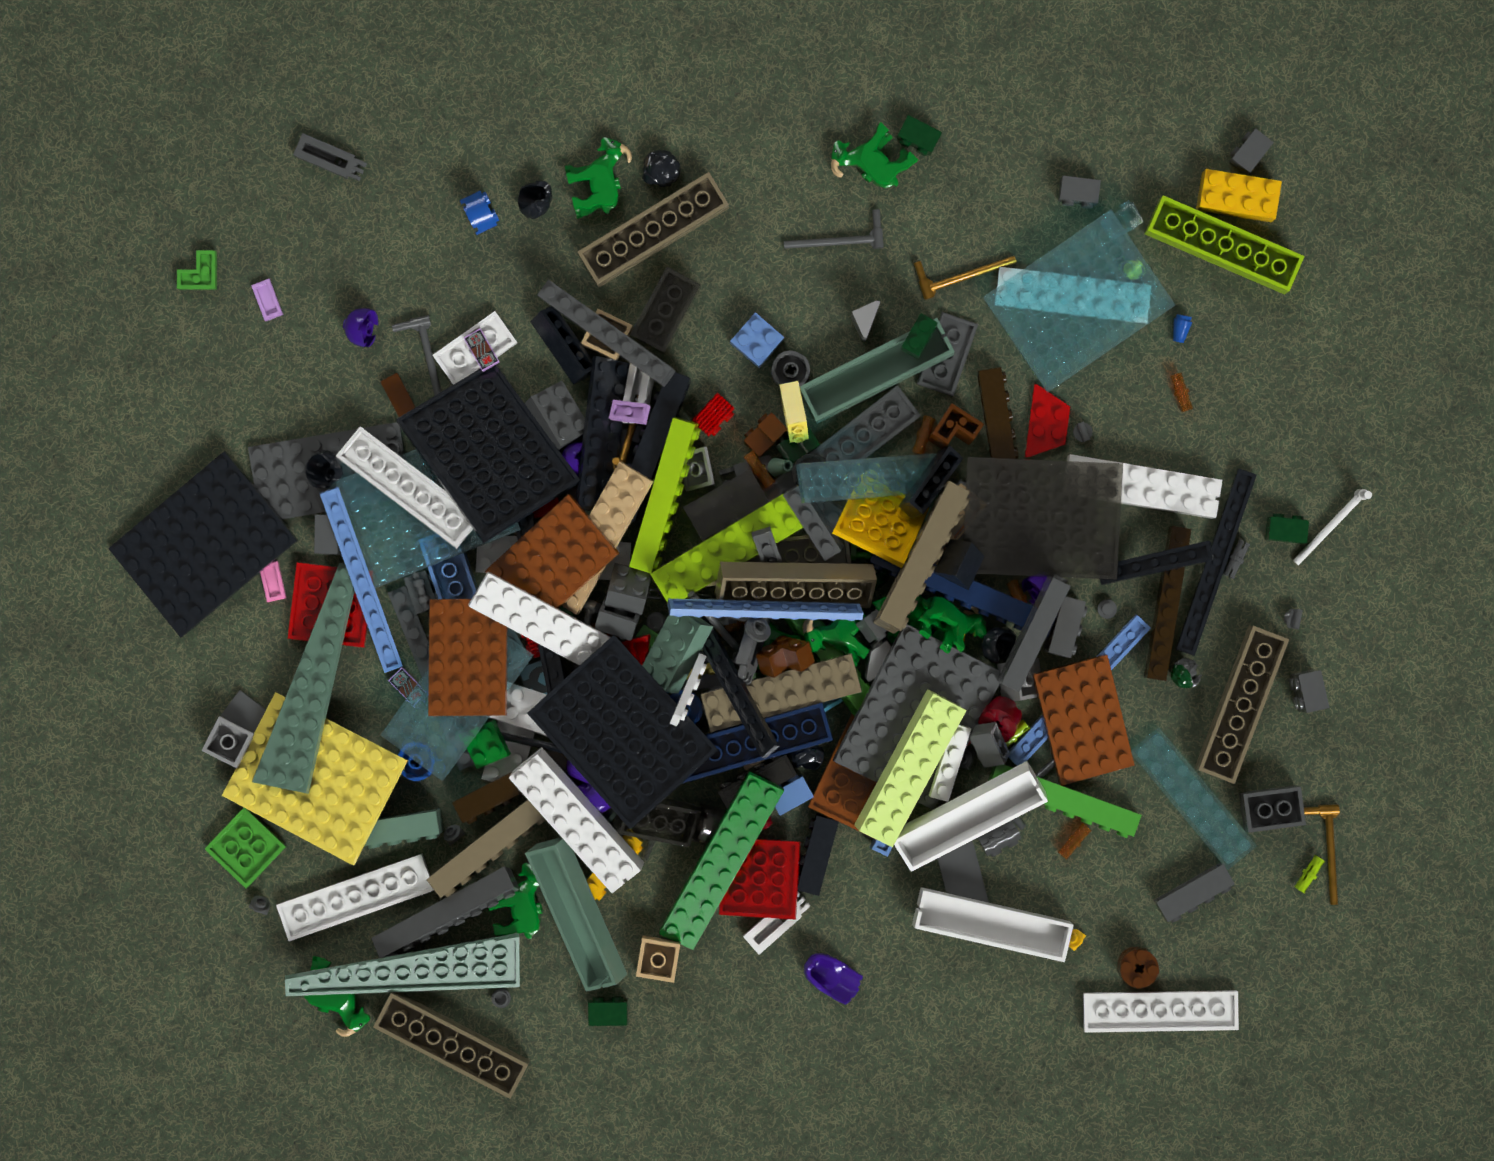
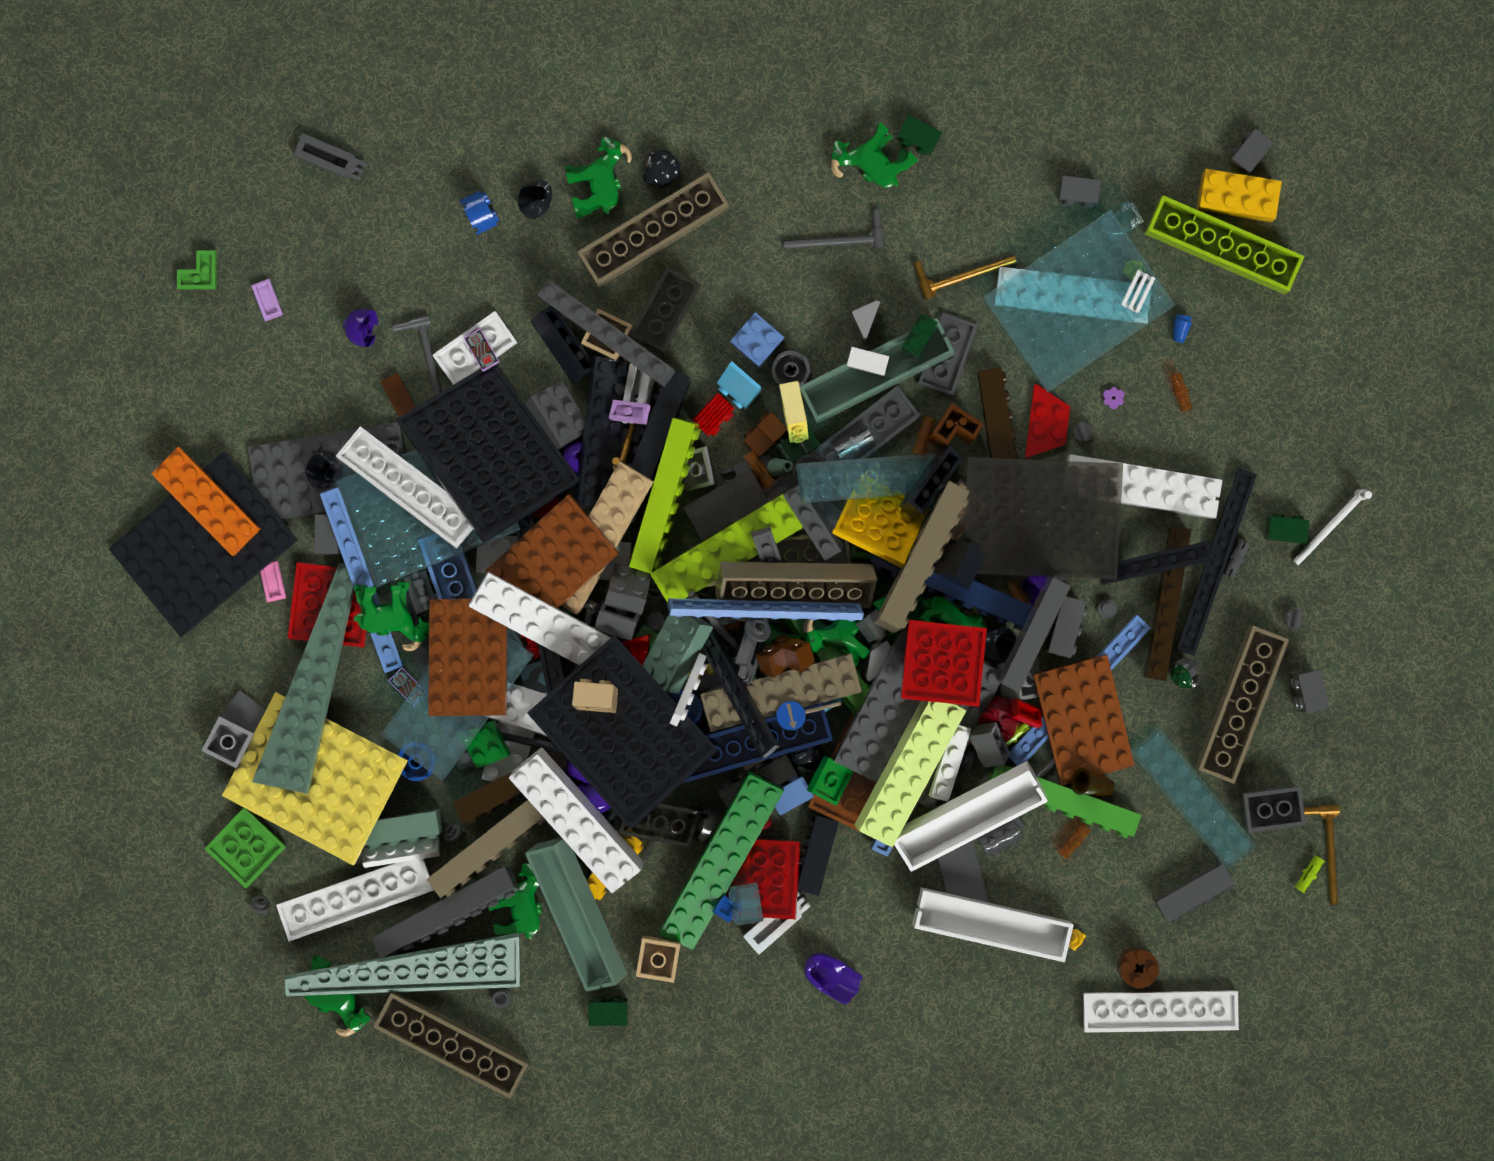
none -> orange plate [152,447,261,556]
none -> green animal [354,581,429,651]
none -> white plate [362,837,440,868]
none -> tan brick [572,679,618,713]
none -> blue plate [712,895,739,923]
none -> medium azure slope [717,362,761,409]
none -> clear light blue brick [729,883,763,926]
none -> blue piece [776,701,841,730]
none -> green plate [807,756,854,806]
none -> light grey pin [834,429,874,458]
none -> white tile [847,347,889,376]
none -> red plate [900,620,987,707]
none -> red tile [1010,698,1042,728]
none -> dark brown plant [1071,768,1115,797]
none -> medium lavender plant [1103,387,1124,409]
none -> white tile [1120,270,1155,313]

